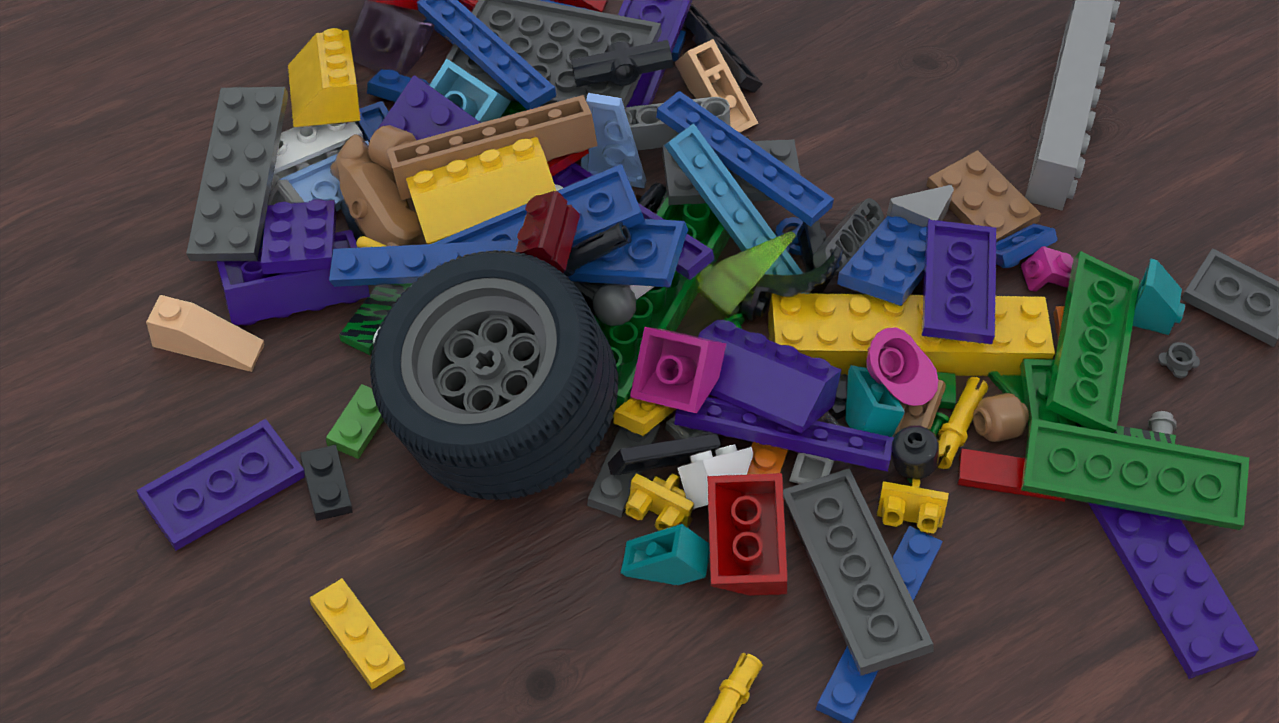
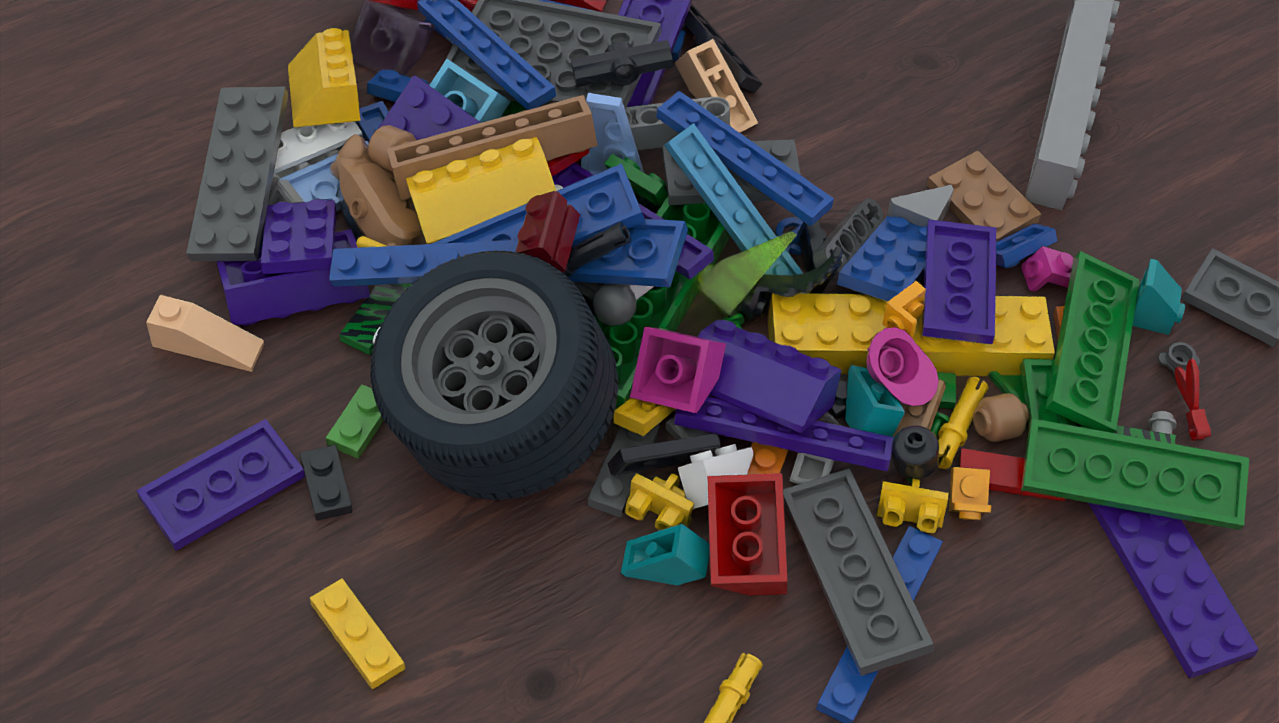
none -> green plate [604,154,667,208]
none -> light orange bracket [882,281,926,339]
none -> light orange bracket [949,467,991,520]
none -> red piece [1174,359,1211,441]

